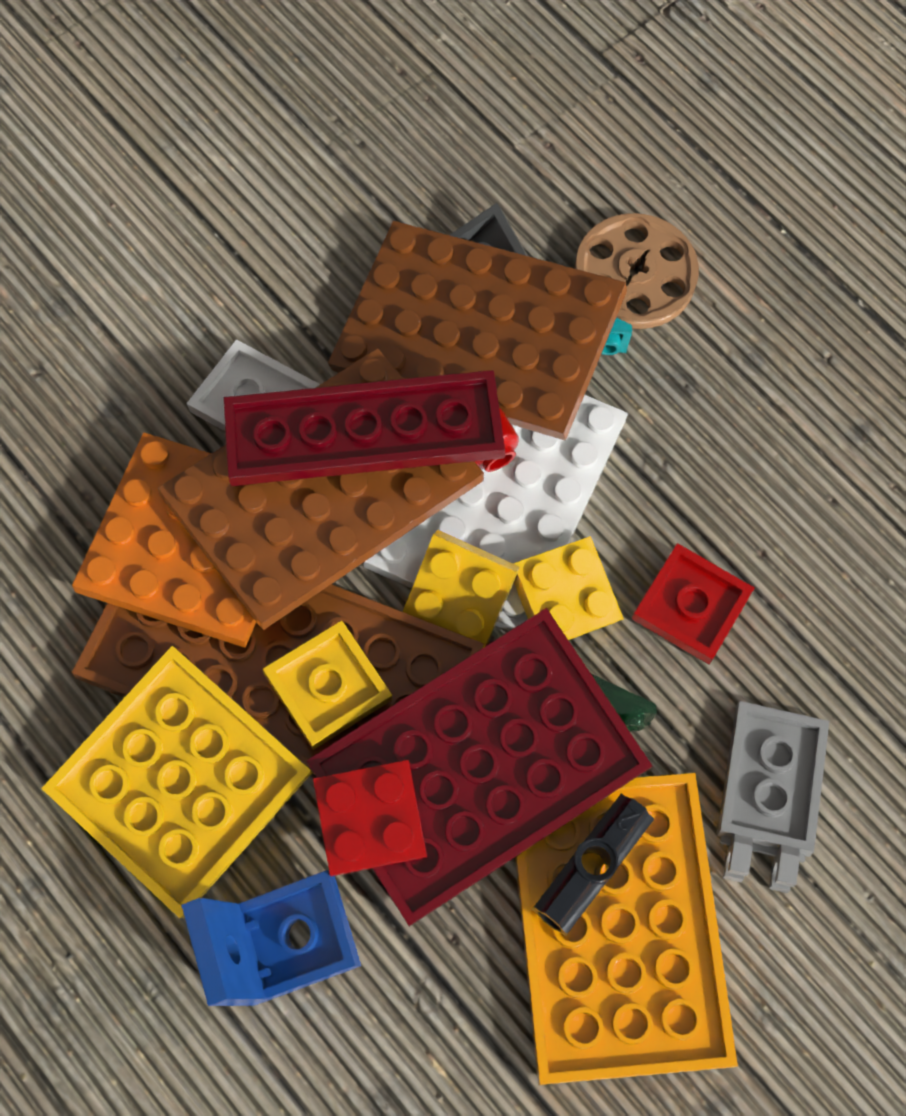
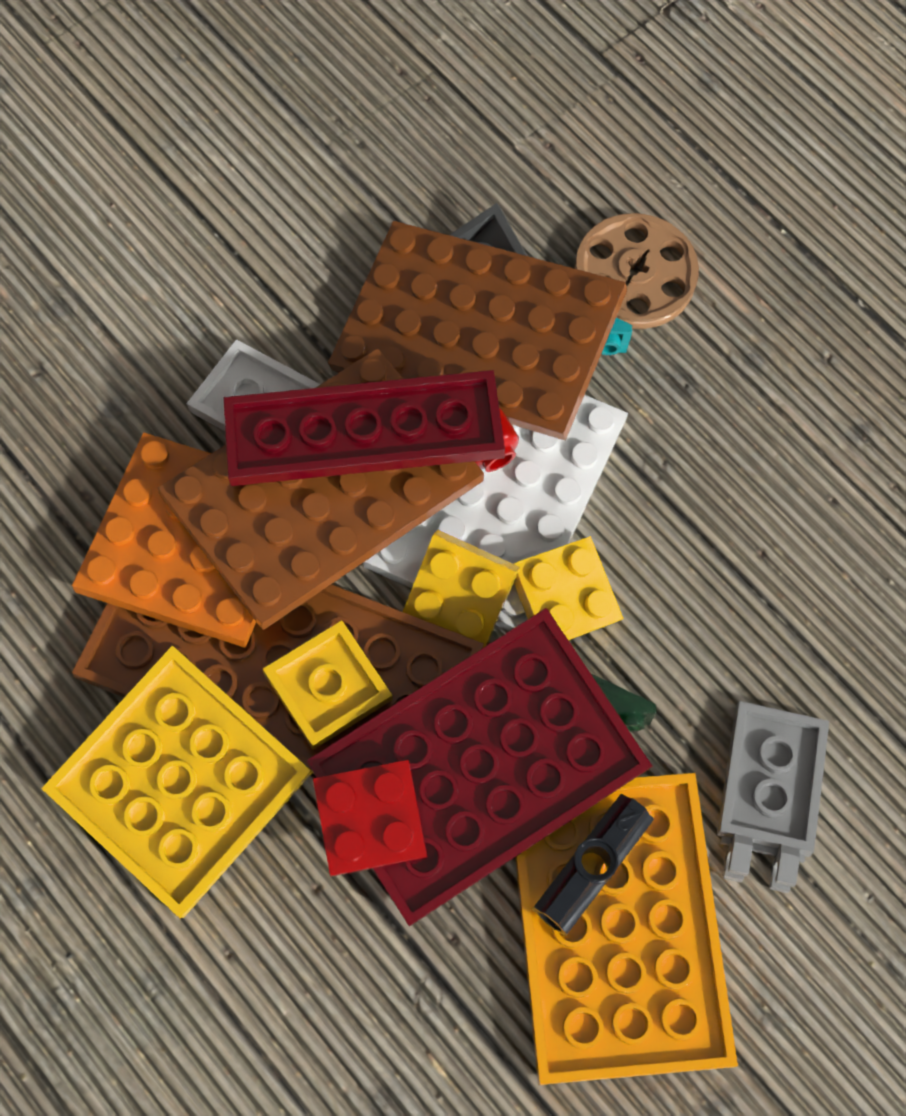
blue bracket [182,870,361,1006] -> none
red plate [632,543,755,665] -> none

